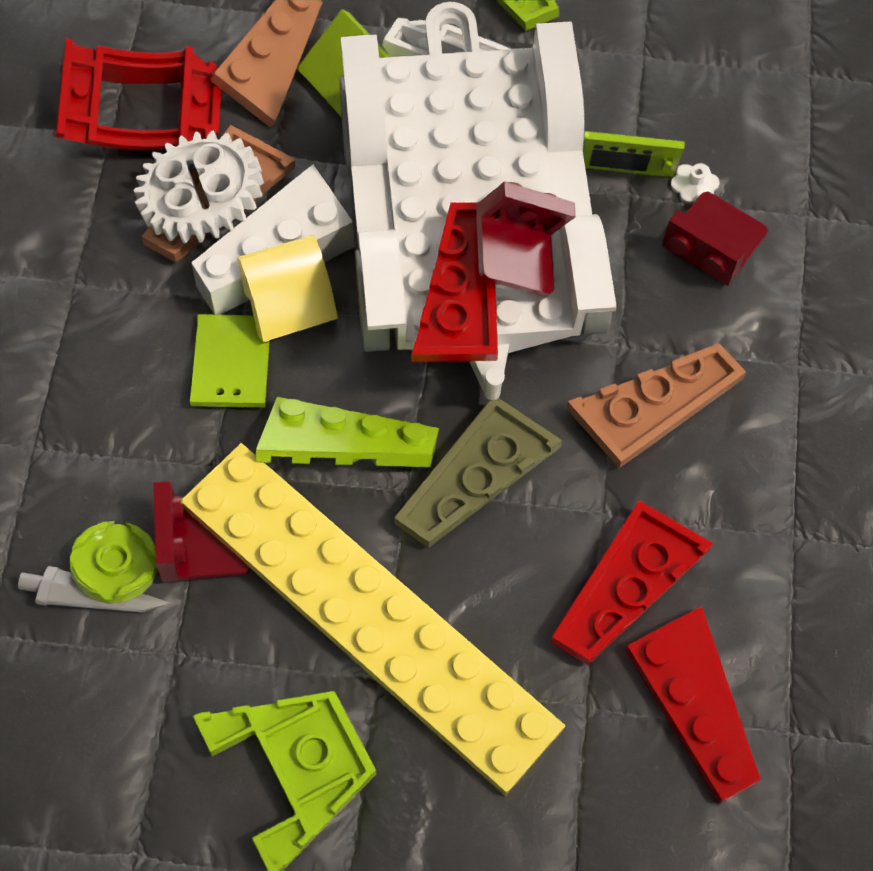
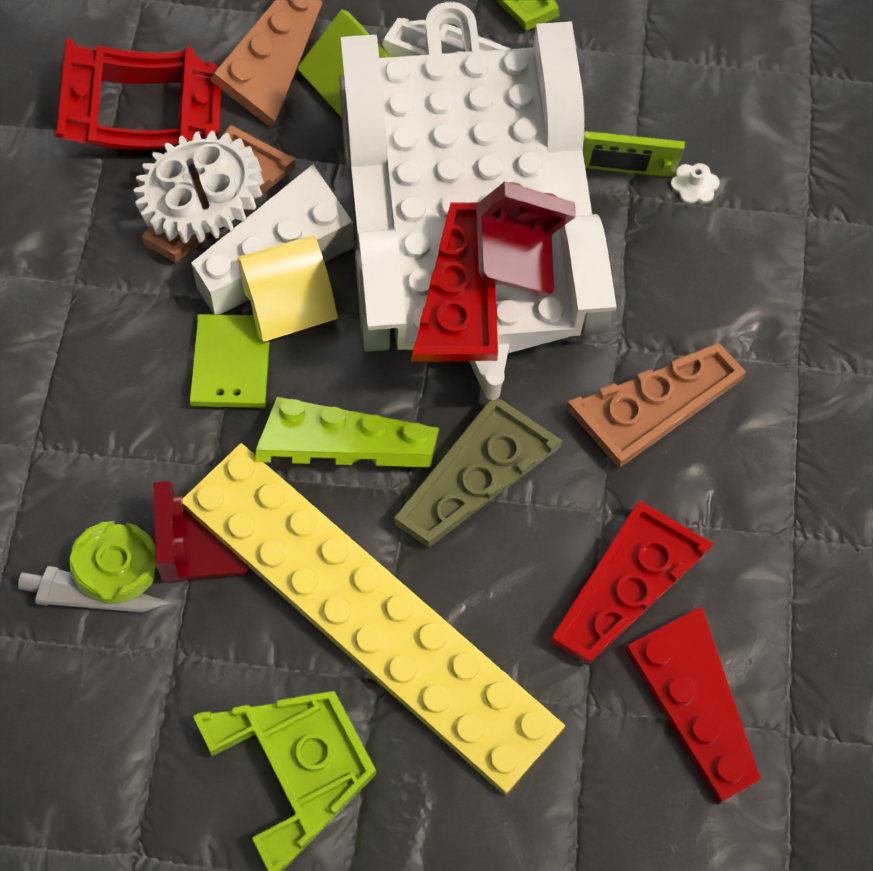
dark red bracket [662,191,768,286] -> none

